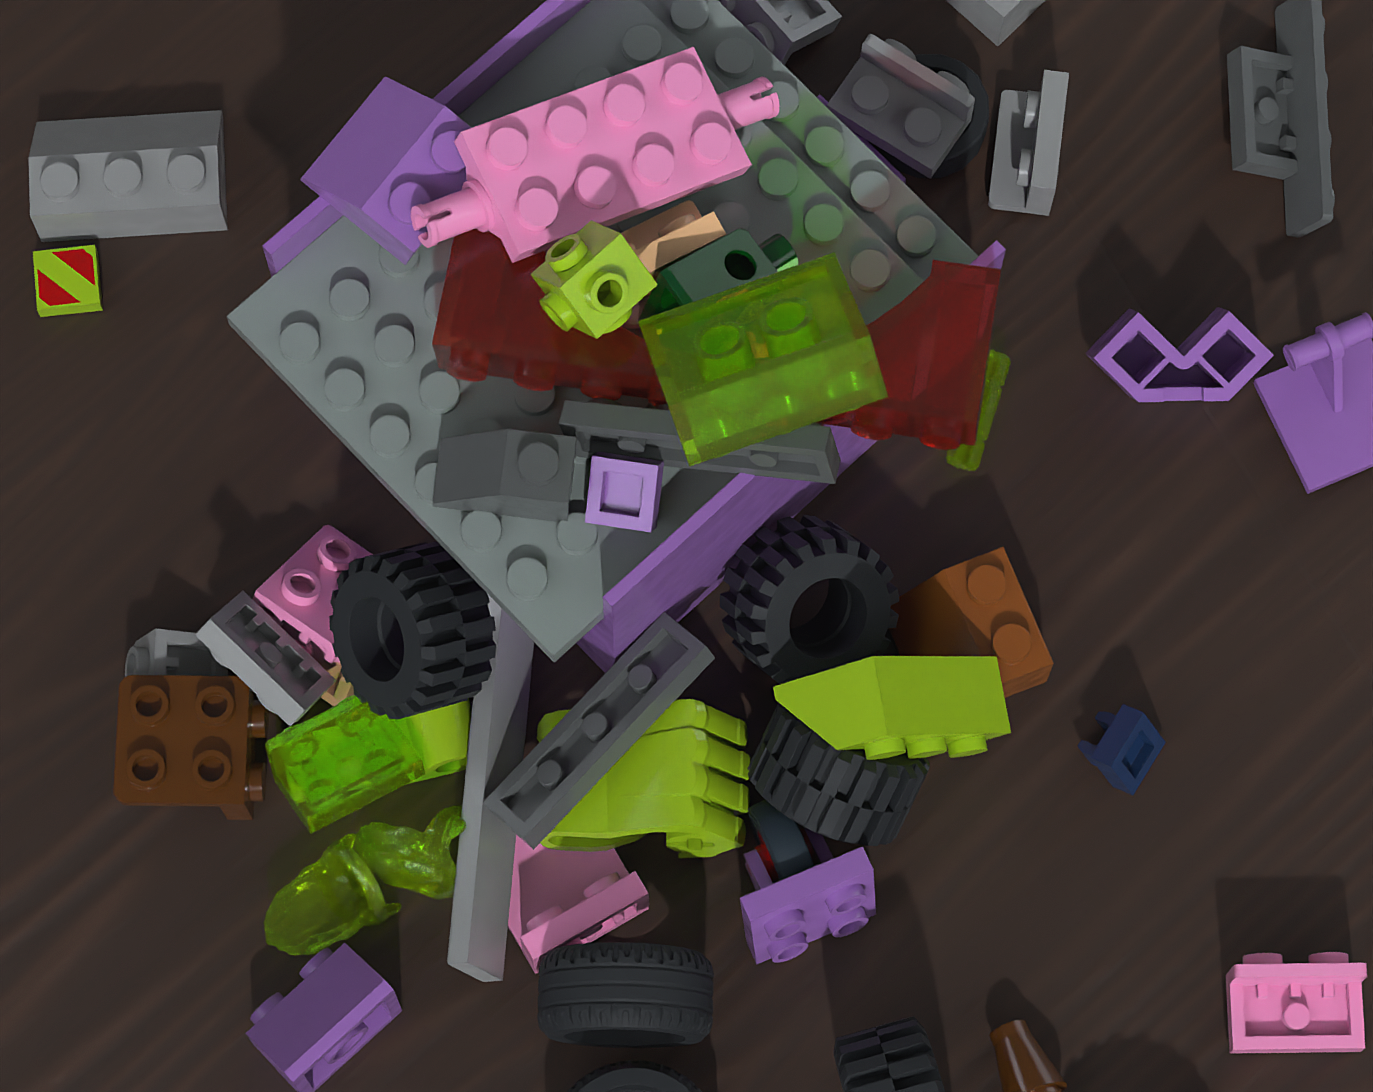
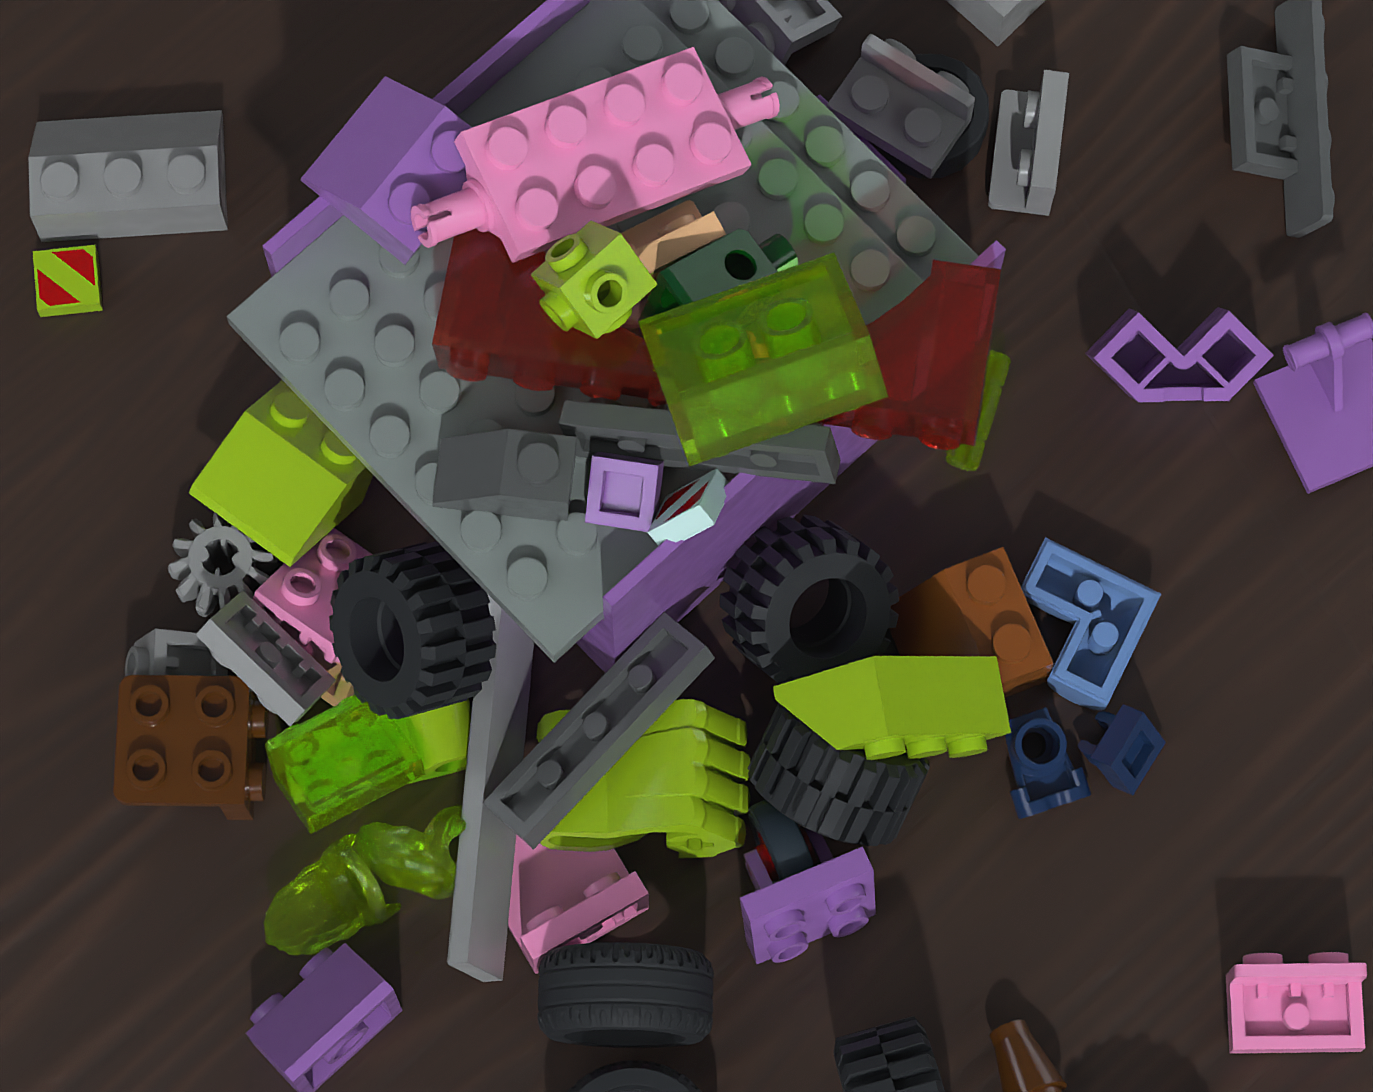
none -> light grey gear [168,512,279,617]
none -> lime slope [189,380,373,567]
none -> light aqua tile [647,468,729,546]
none -> dark blue plate [1005,707,1092,819]
none -> medium blue brick [1021,537,1161,711]

